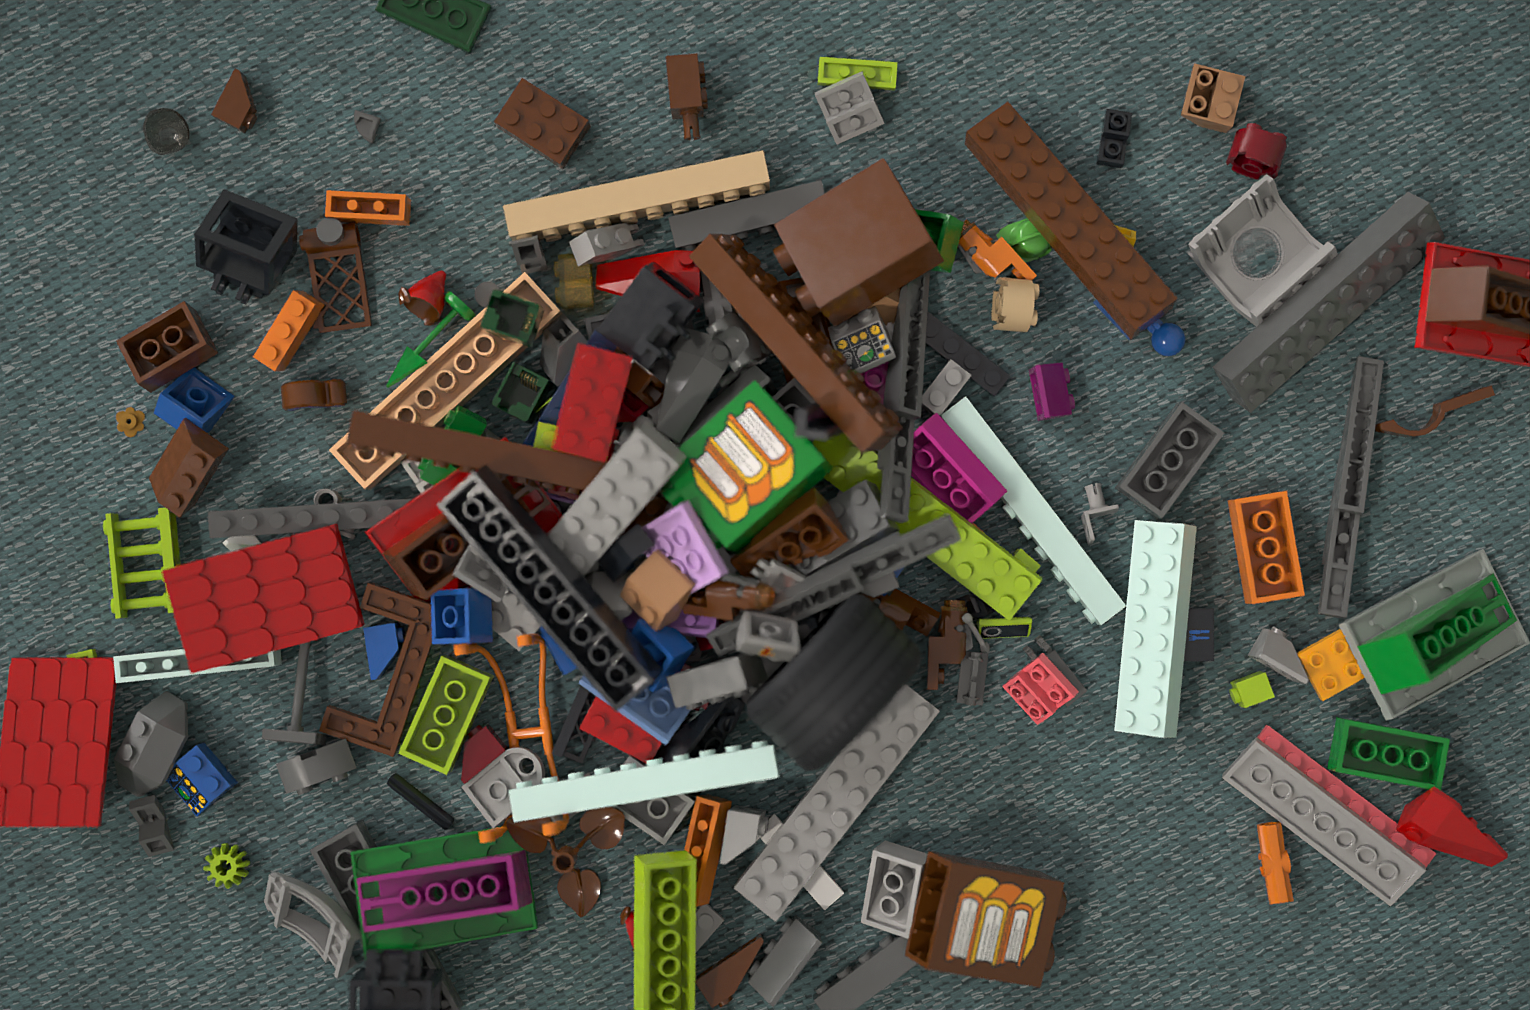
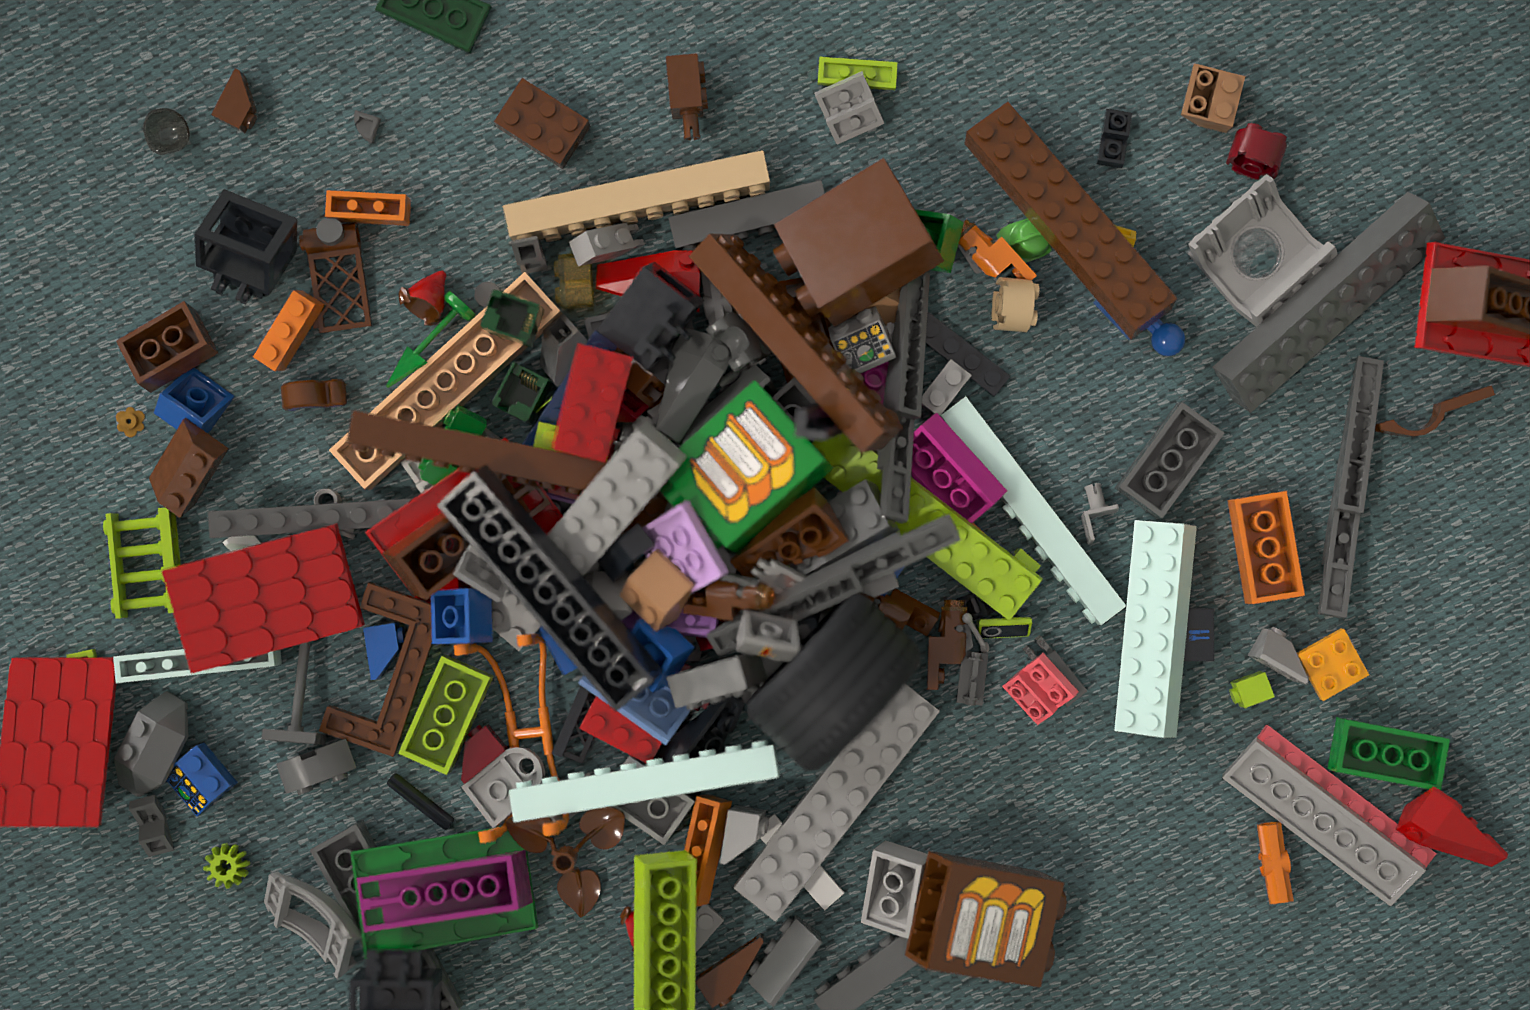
magenta slope [1028,362,1075,421] -> none
piece [1339,549,1530,720] -> none

